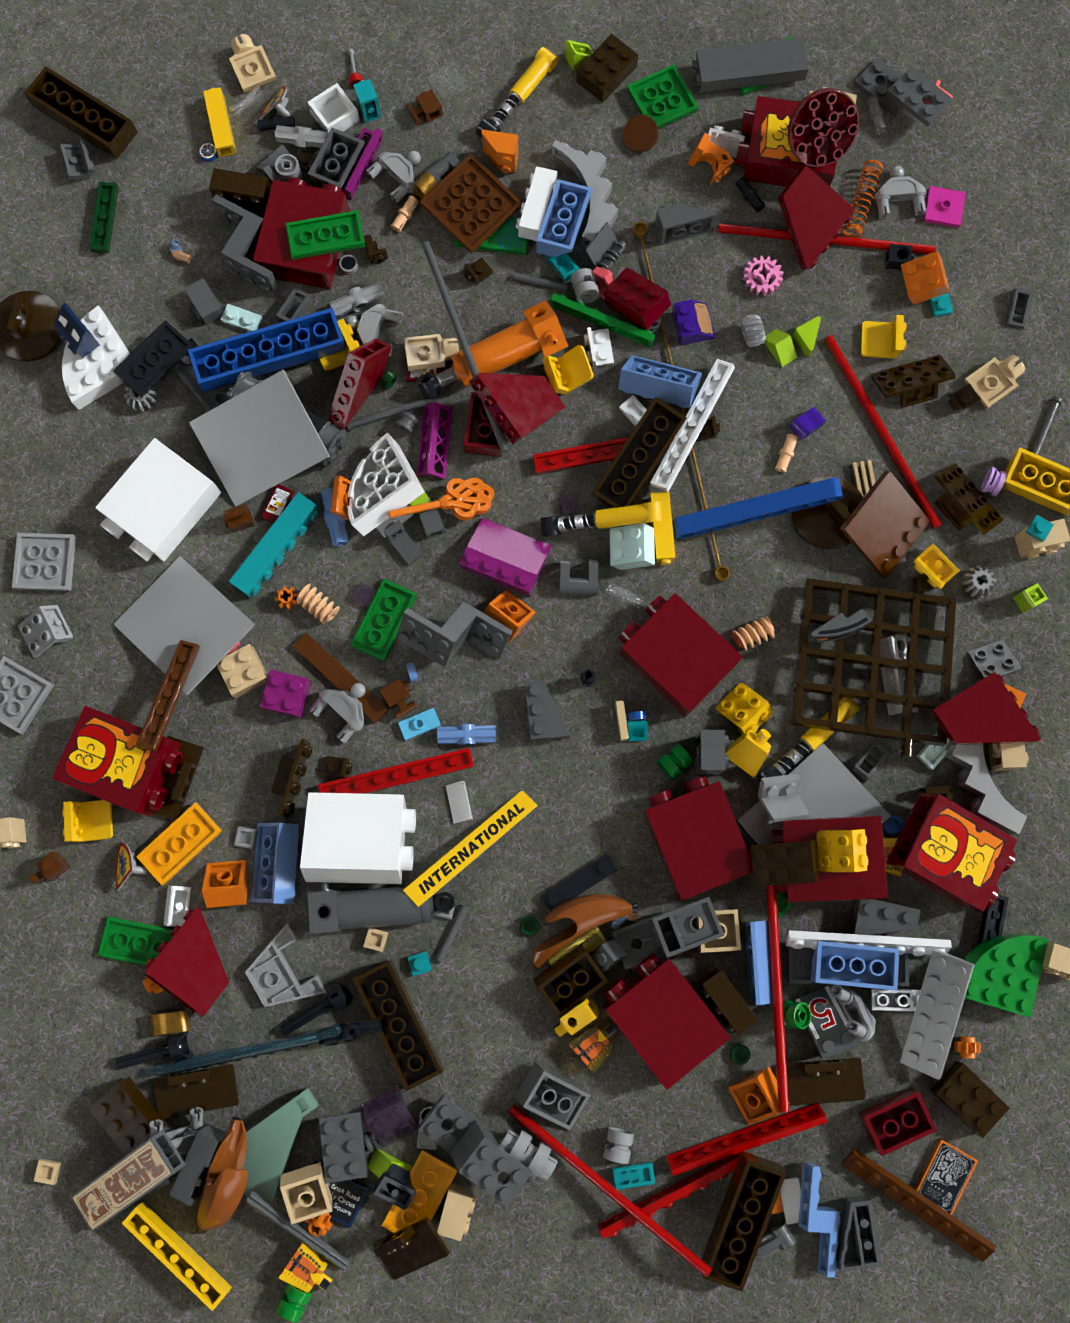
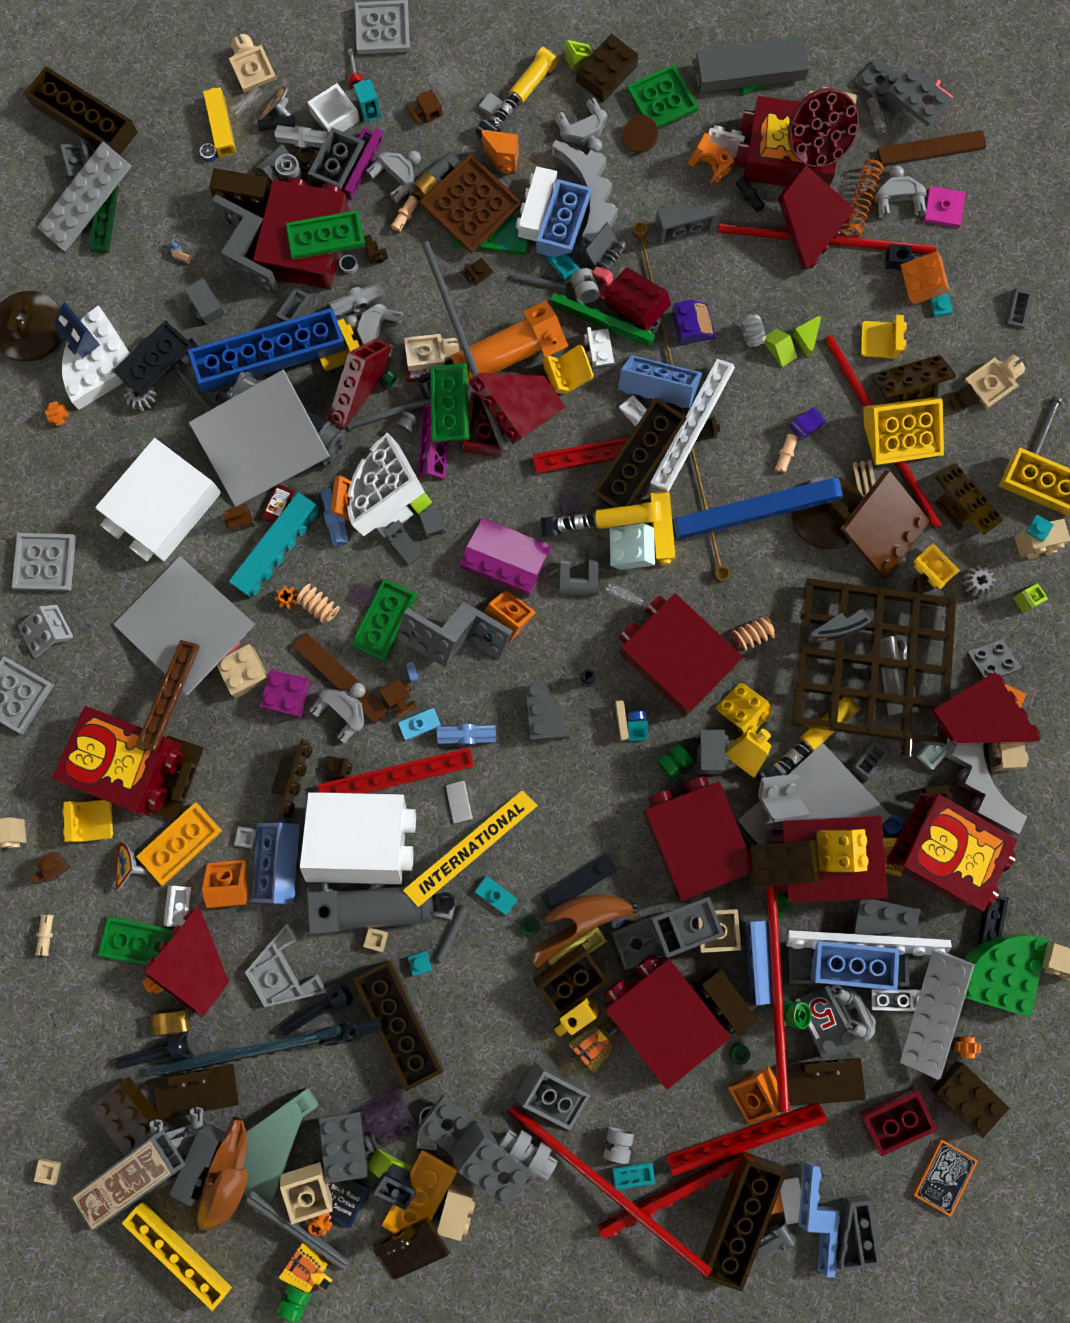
light aqua plate [221,304,262,332] -> none
orange piece [388,478,494,521] -> none
dark grey brick [591,939,627,972] -> none
bright pink gear [743,256,784,296] -> none
reddish brown plate [842,1148,995,1262] -> none
lavender wheel [980,467,1007,497] -> none
none -> tan pin [35,915,54,956]
none -> light grey plate [37,142,132,251]
none -> orange gear [45,401,69,426]
none -> light grey plate [355,0,410,54]
none -> green tile [430,363,469,443]
none -> teal plate [475,876,518,915]
none -> light grey tile [479,93,504,116]
none -> light grey connector [554,98,608,152]
none -> yellow slope [863,398,944,465]
none -> reddish brown tile [877,130,987,166]

